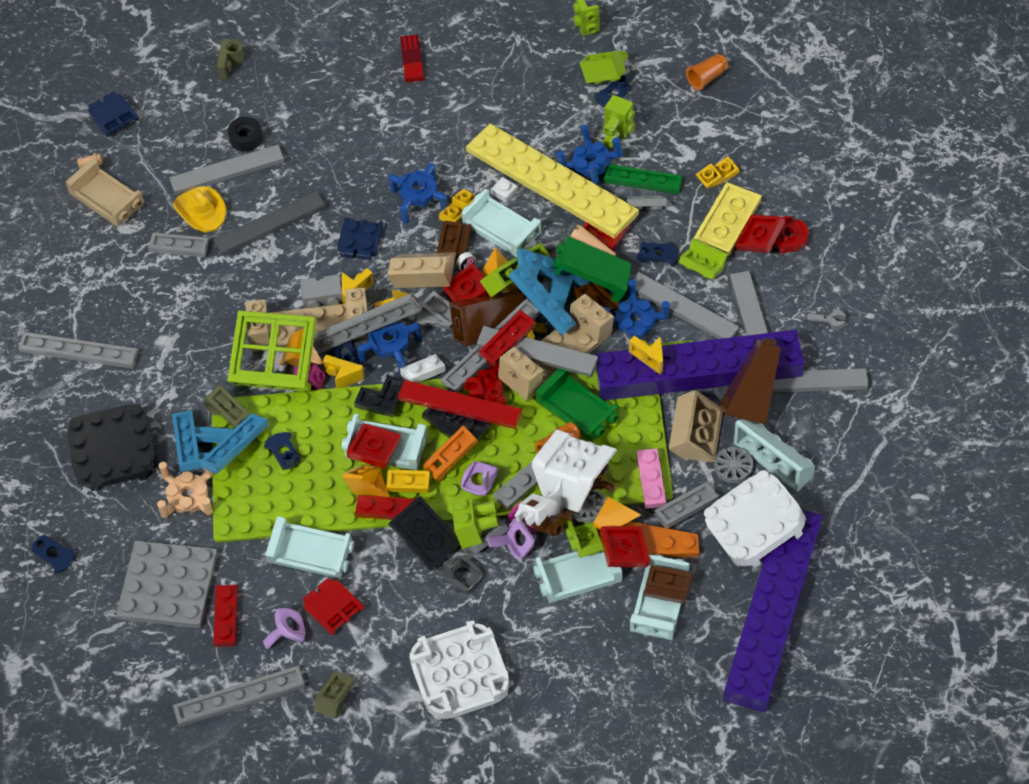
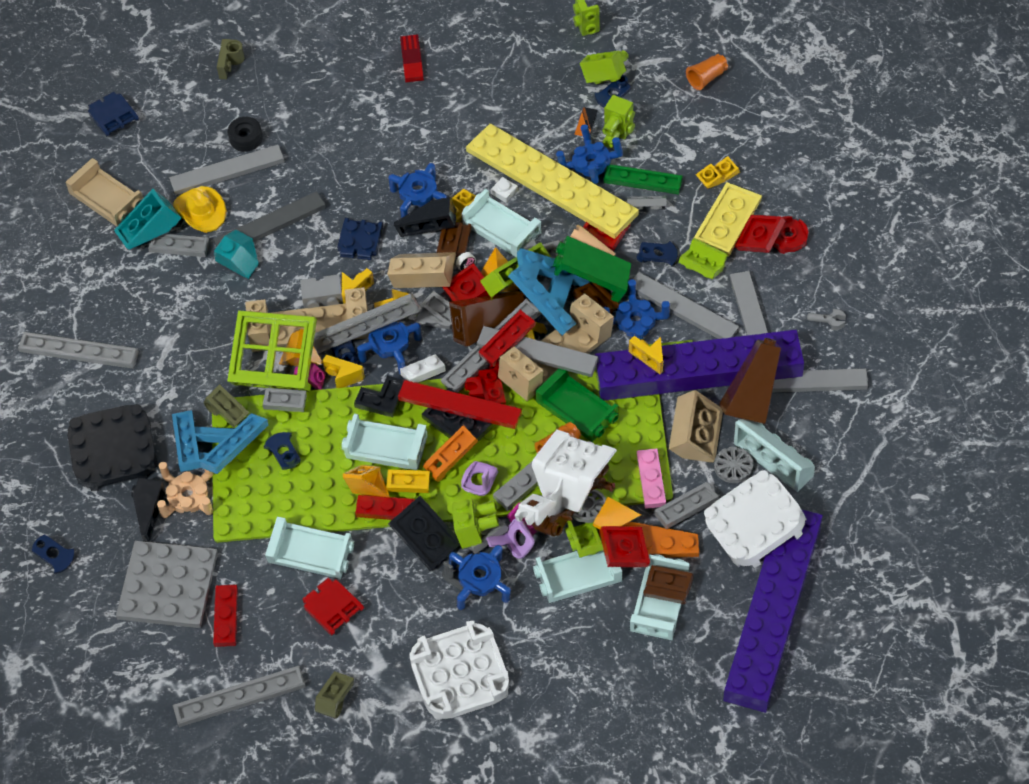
light nougat pin [77,153,103,169] -> none
lavender piece [263,608,306,649] -> none
red plate [347,423,402,469] -> none
none -> teal slope [114,189,181,250]
none -> black slope [131,478,166,542]
none -> teal slope [214,230,259,279]
none -> light grey plate [263,388,307,412]
none -> black slope [394,197,457,237]
none -> blue plate [449,545,511,610]
none -> sticker [575,107,598,136]

